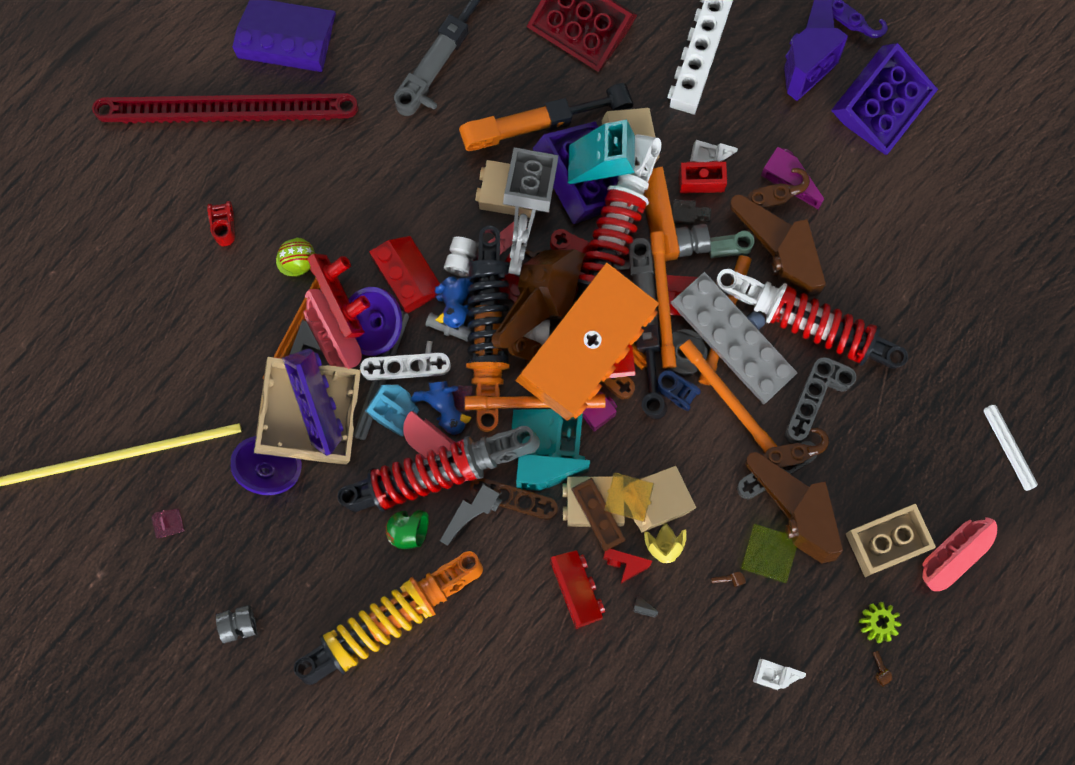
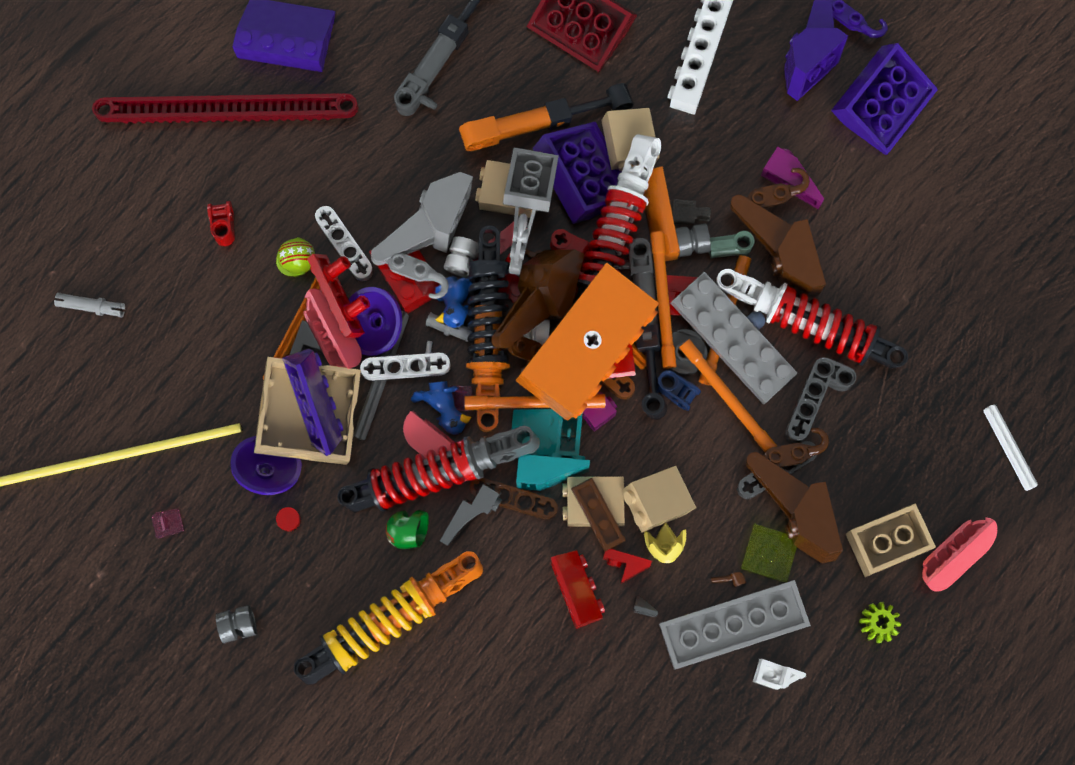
medium azure slope [365,385,419,436] -> none
teal slope [568,119,635,184] -> none
clear yellow piece [604,473,654,522] -> none
red brick [679,161,727,193] -> none
white slope [690,140,738,162] -> none
reddish brown hand [873,651,892,687] -> none
none -> light grey pin [54,292,125,318]
none -> red tile [276,507,301,531]
none -> white beam [315,206,373,281]
none -> light grey slope [371,172,473,299]
none -> light grey plate [659,580,811,670]

